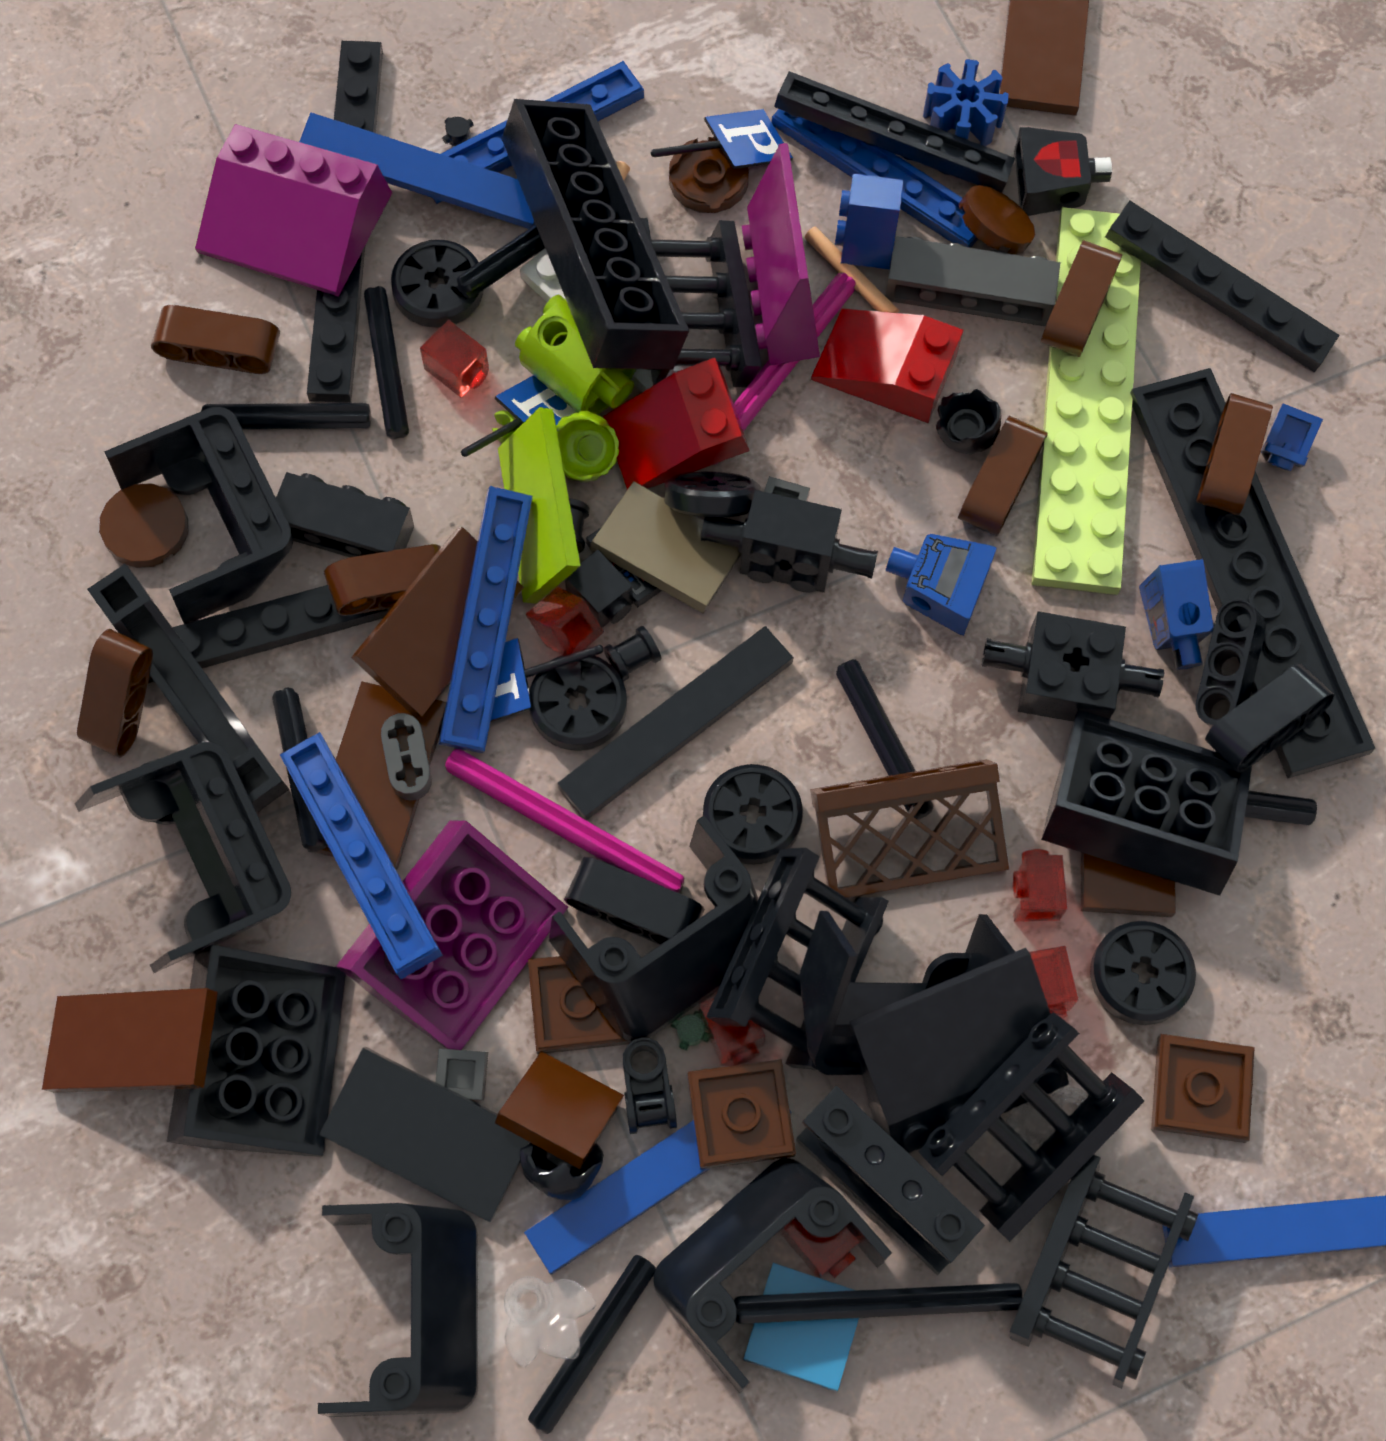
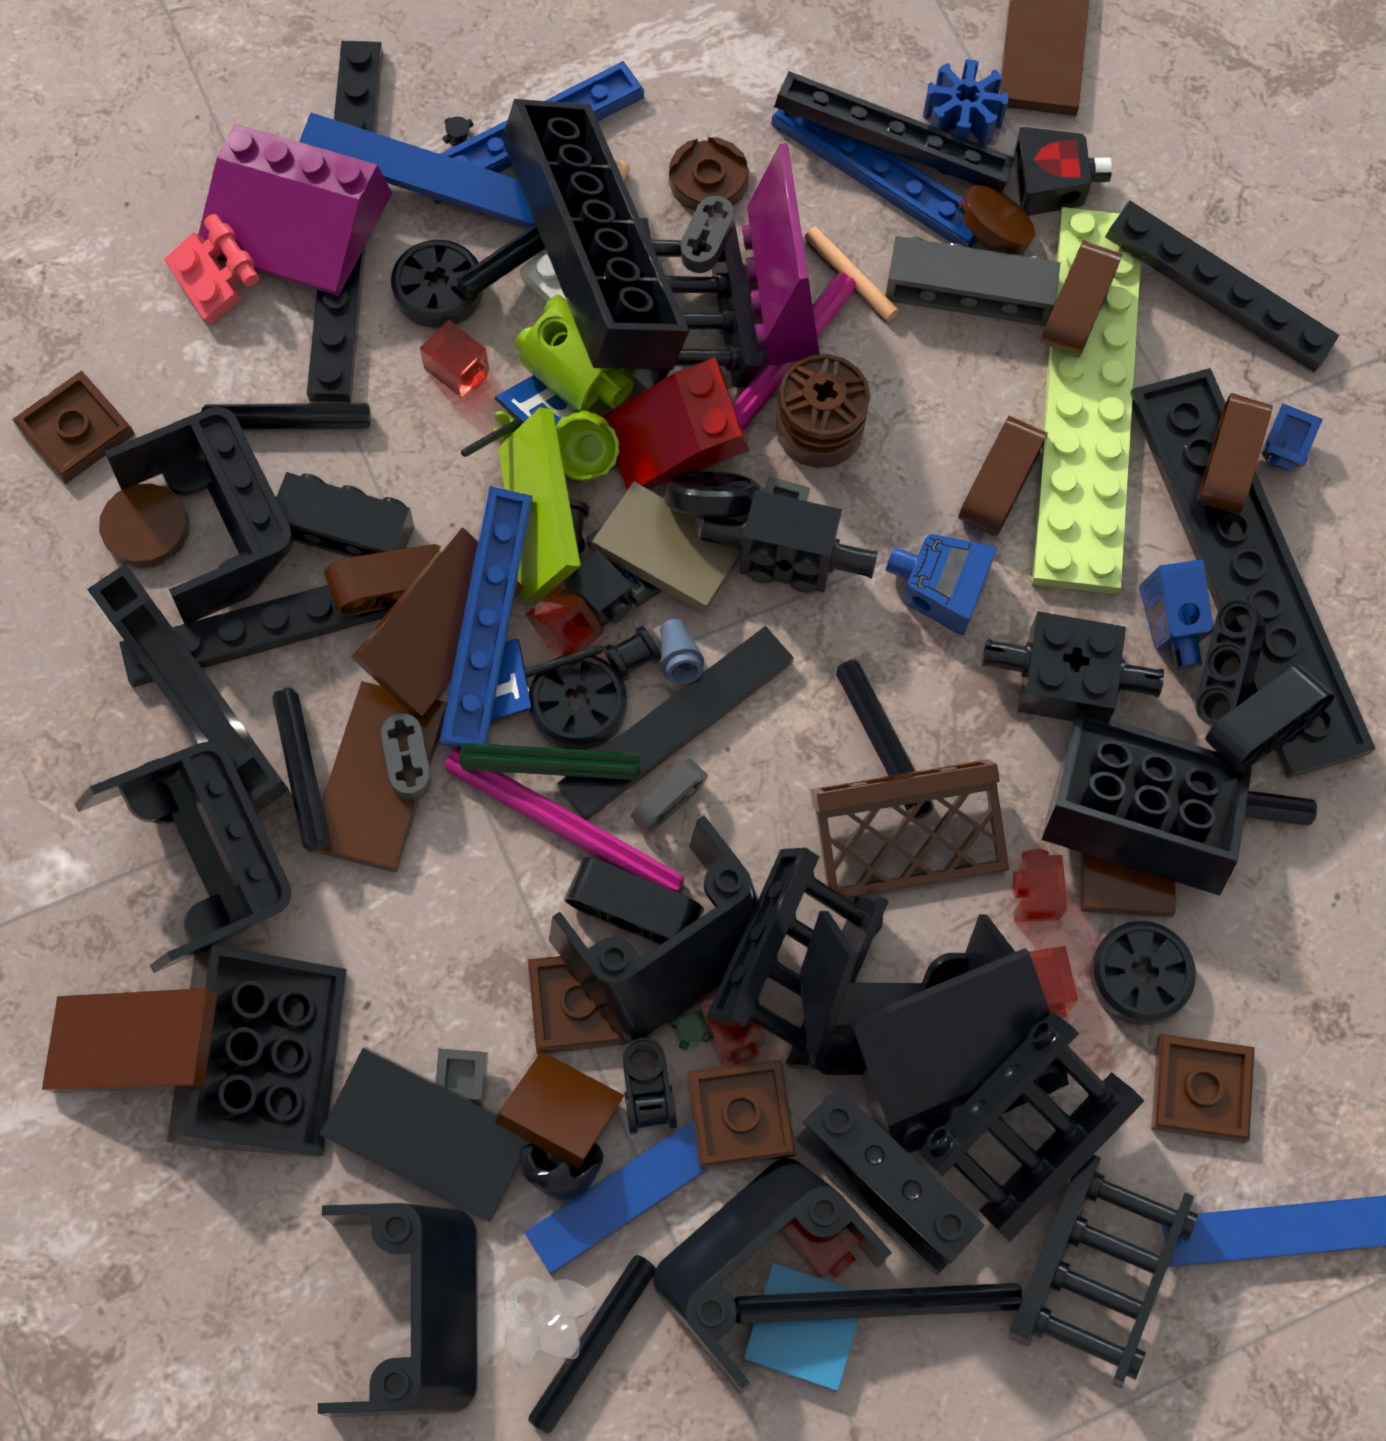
reddish brown beam [77,629,153,758] -> none
reddish brown beam [151,305,280,374] -> none
blue tile [280,732,443,979] -> none
magenta slope [336,820,568,1050] -> none
black axle [364,286,409,439] -> none
piece [651,109,793,169] -> none
black wheel [703,764,803,865] -> none
red slope [811,308,964,423] -> none
blue brick [835,174,903,270] -> none
black hair [936,389,1001,455] -> none
none -> reddish brown tile [12,370,135,484]
none -> coral plate [164,214,259,325]
none -> dark green axle [460,743,640,780]
none -> dark grey beam [631,759,708,834]
none -> sand blue cone [660,619,704,685]
none -> dark grey beam [681,196,734,273]
none -> reddish brown wheel [776,354,870,468]

